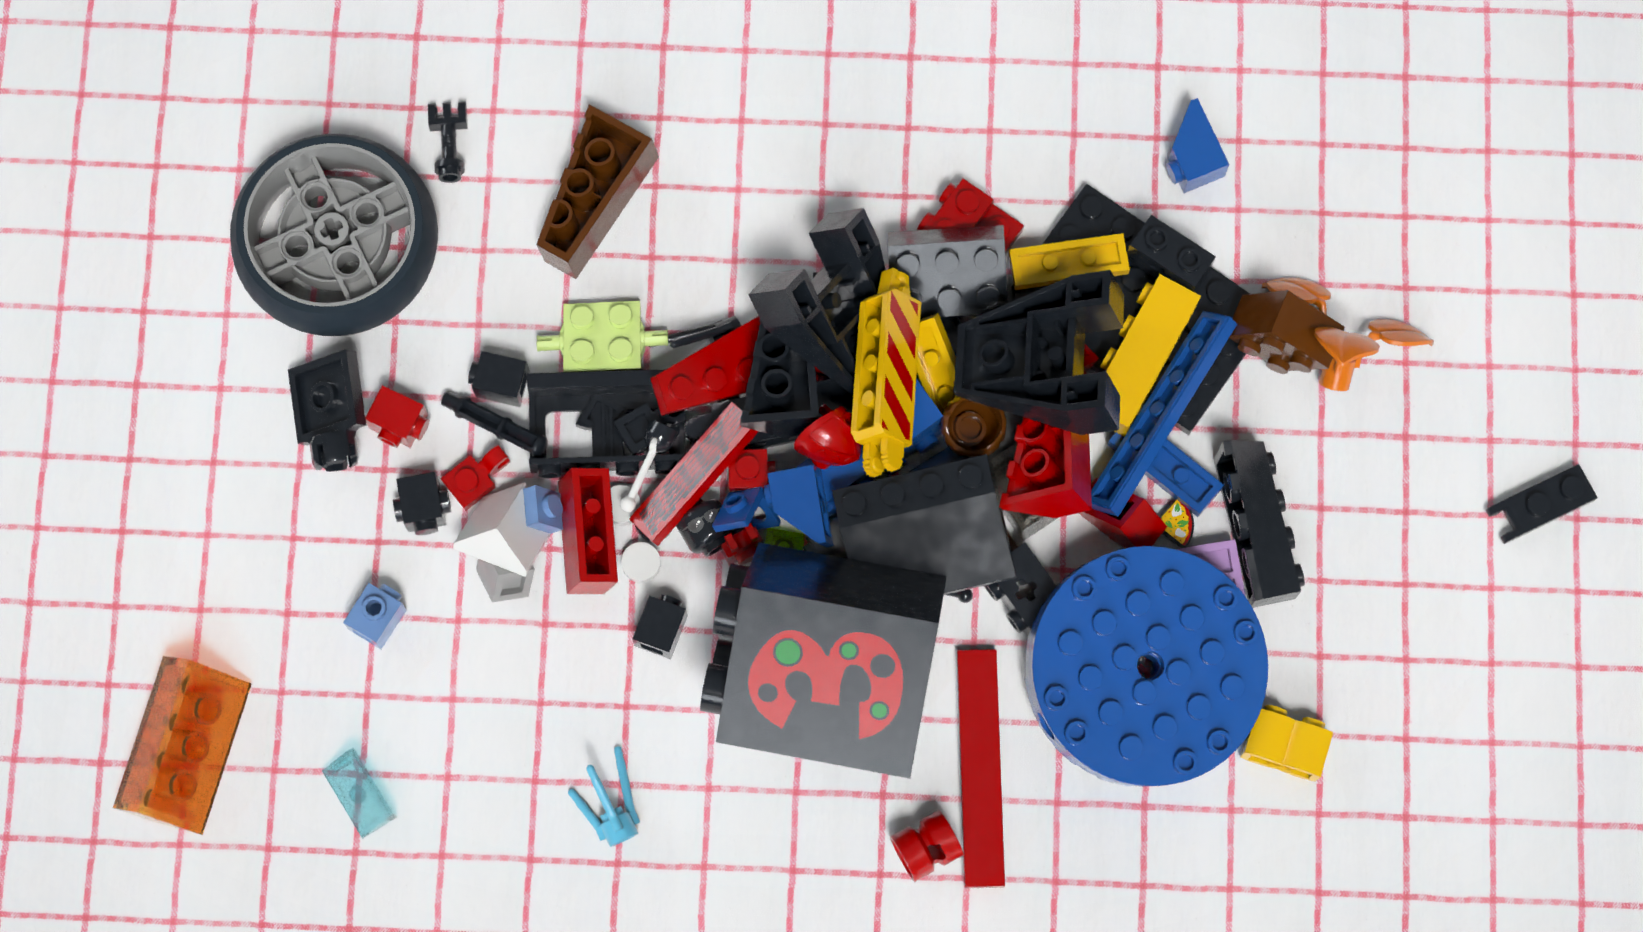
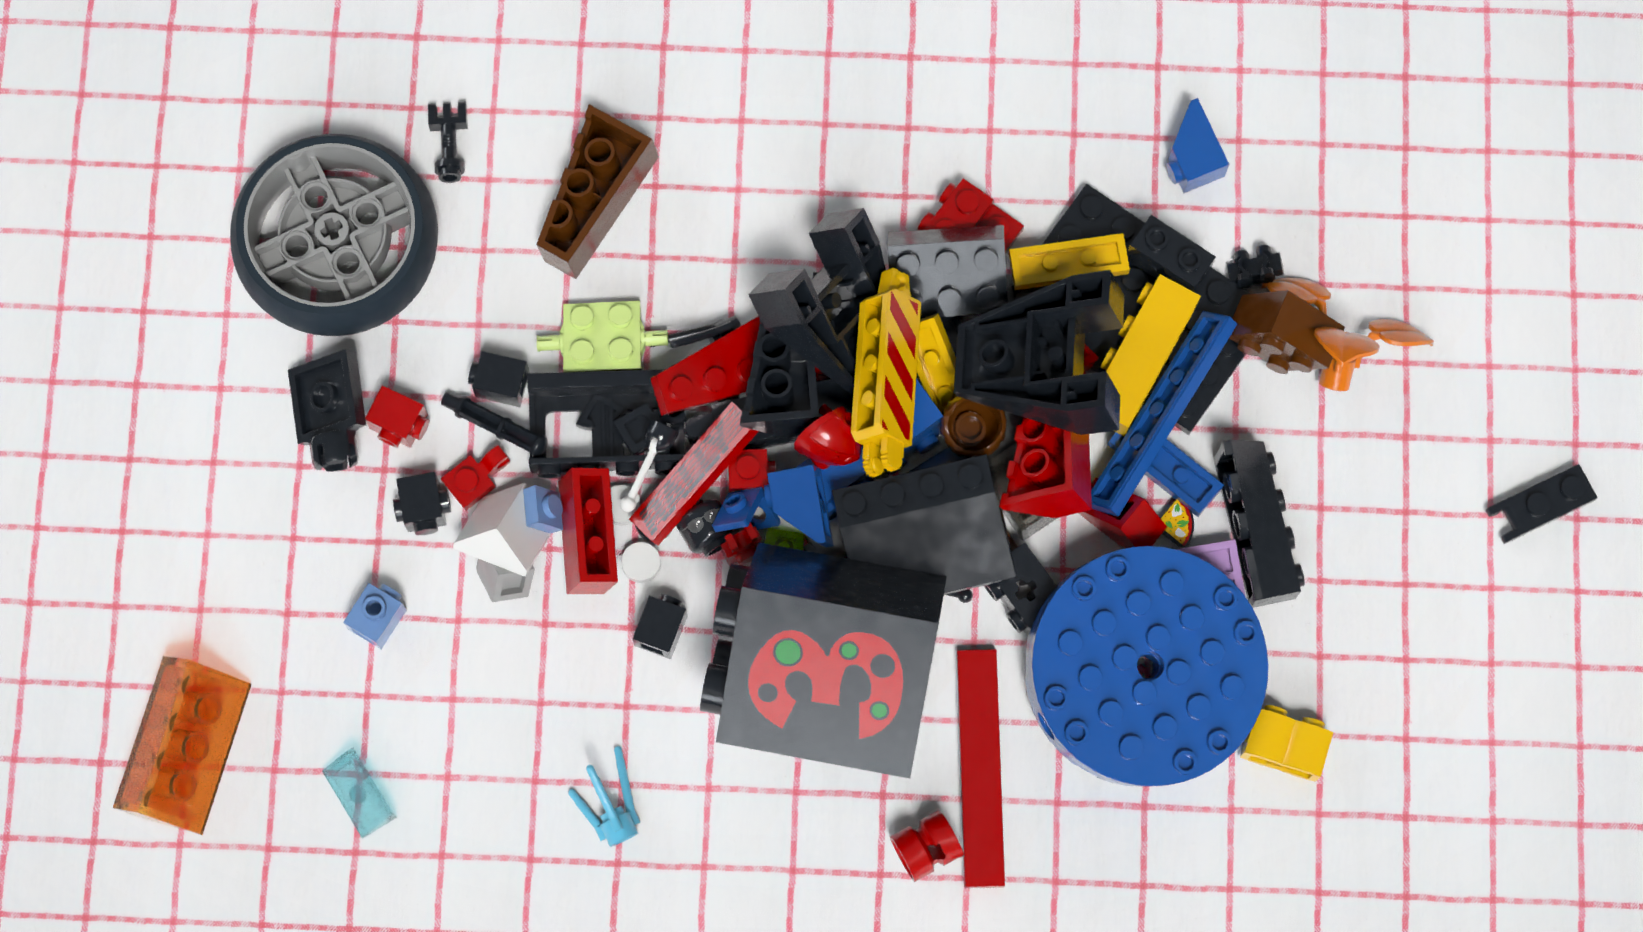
none -> black piece [1227,245,1284,288]

